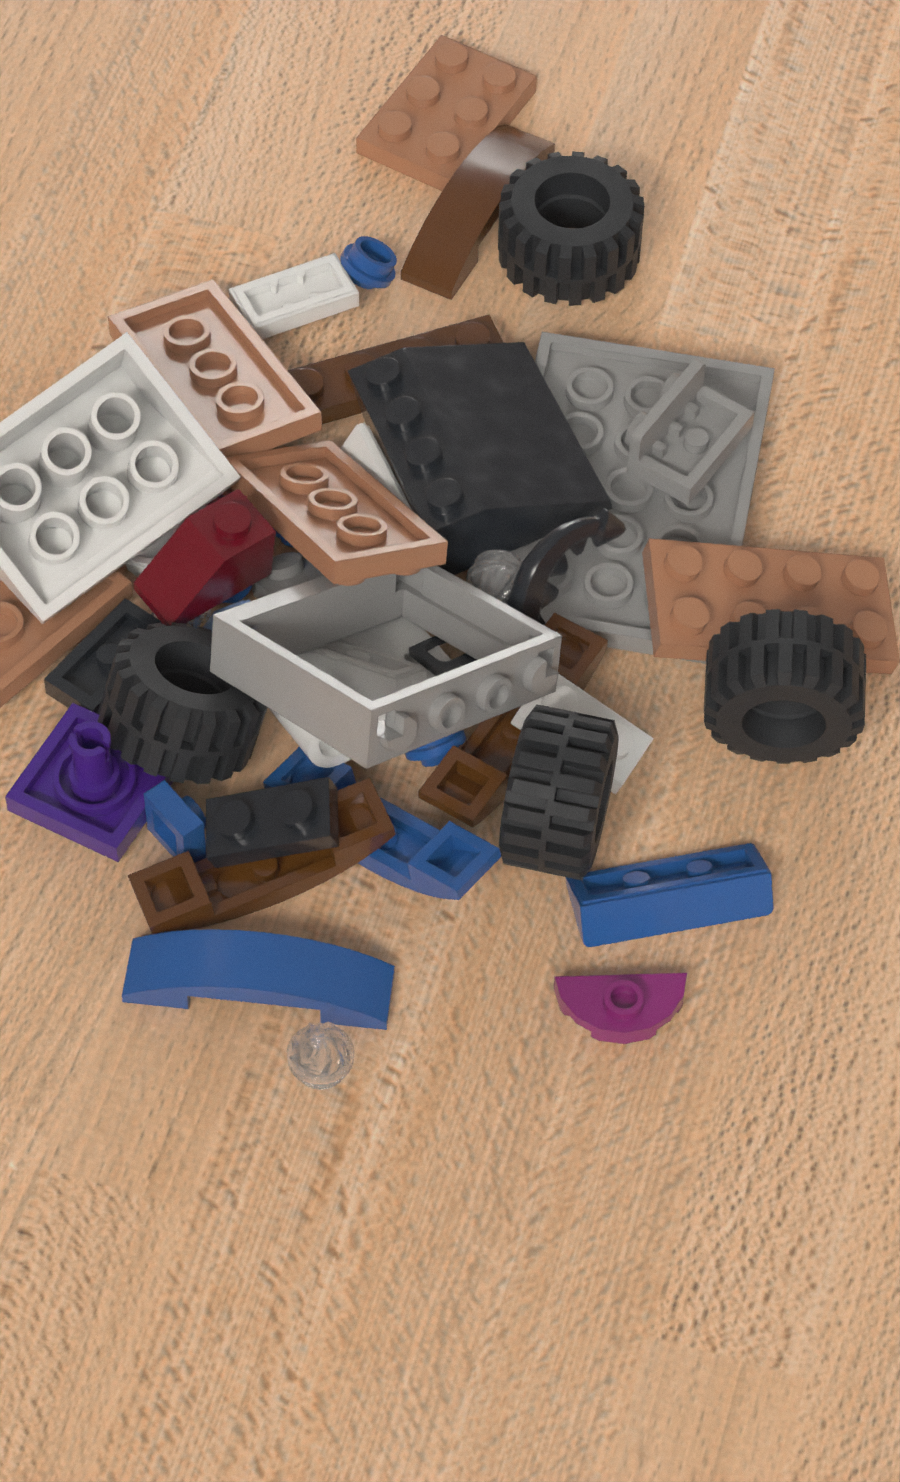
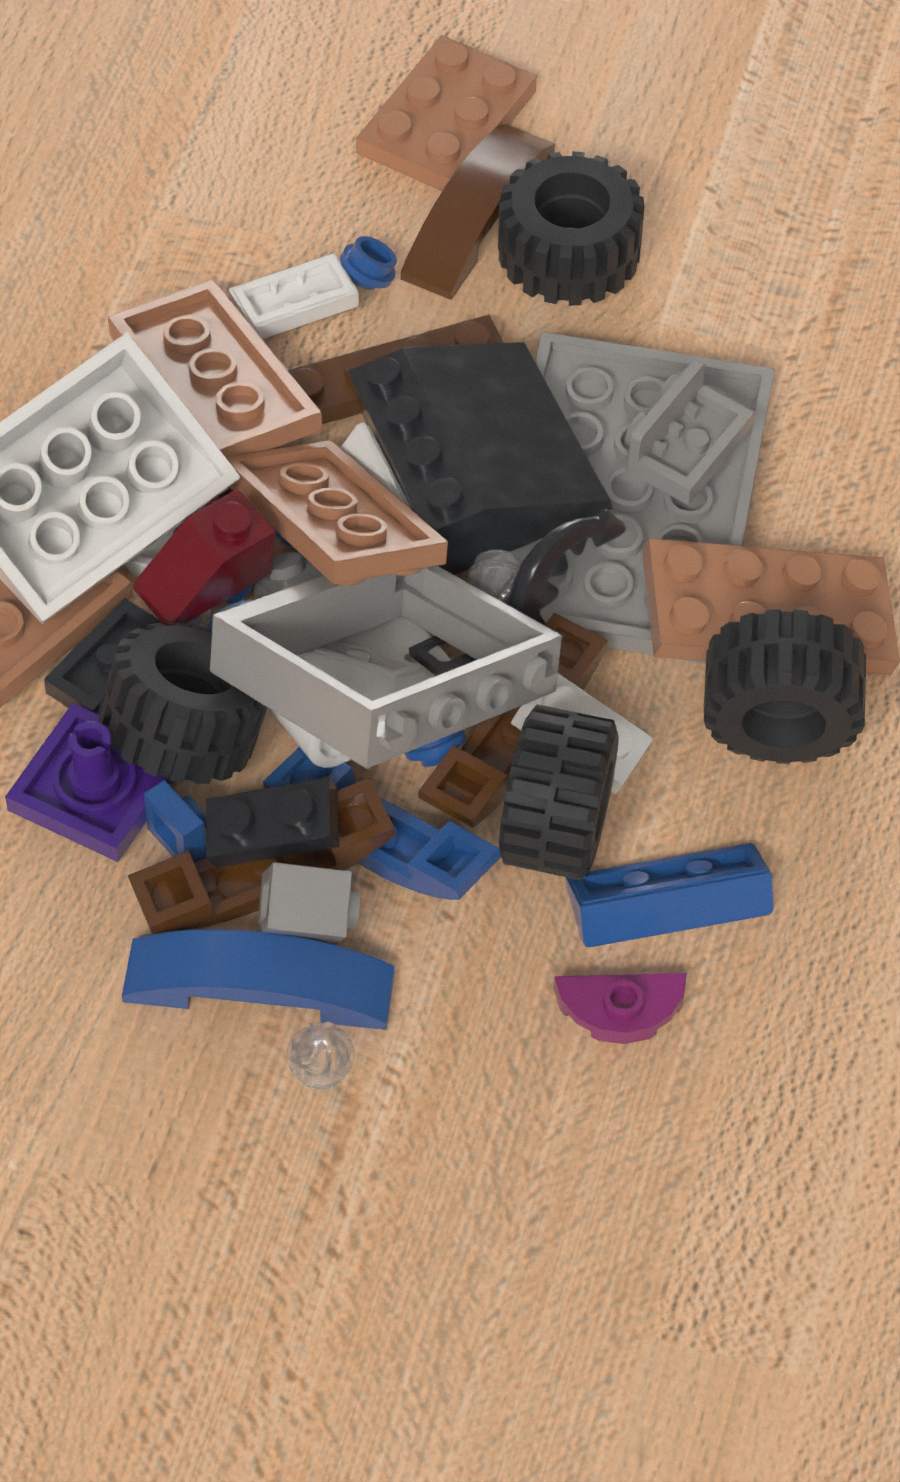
none -> light grey brick [257,862,360,945]

